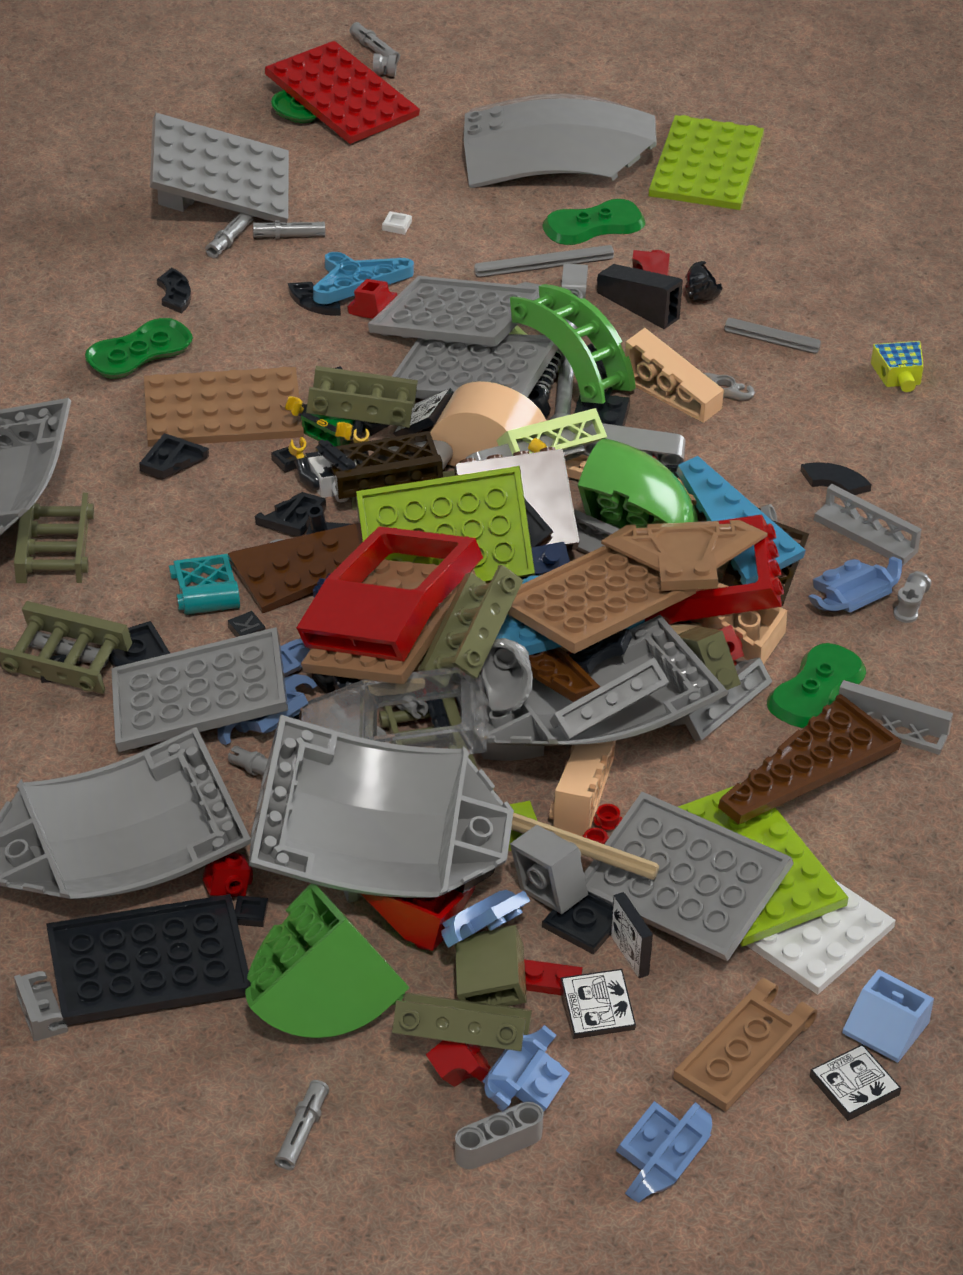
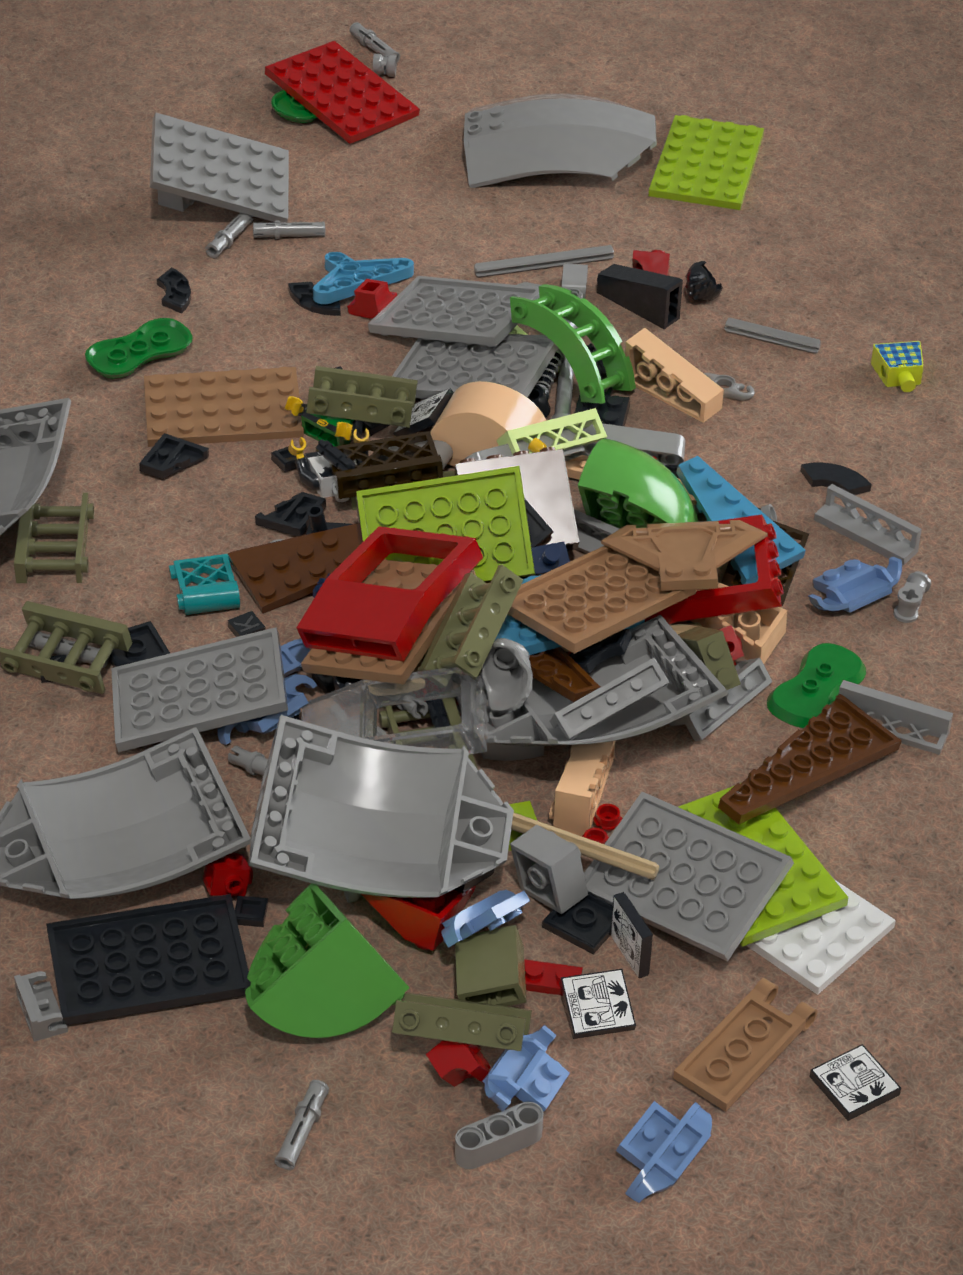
white tile [382,211,412,235] -> none
green plate [542,199,645,245] -> none
light blue slope [842,969,934,1063] -> none

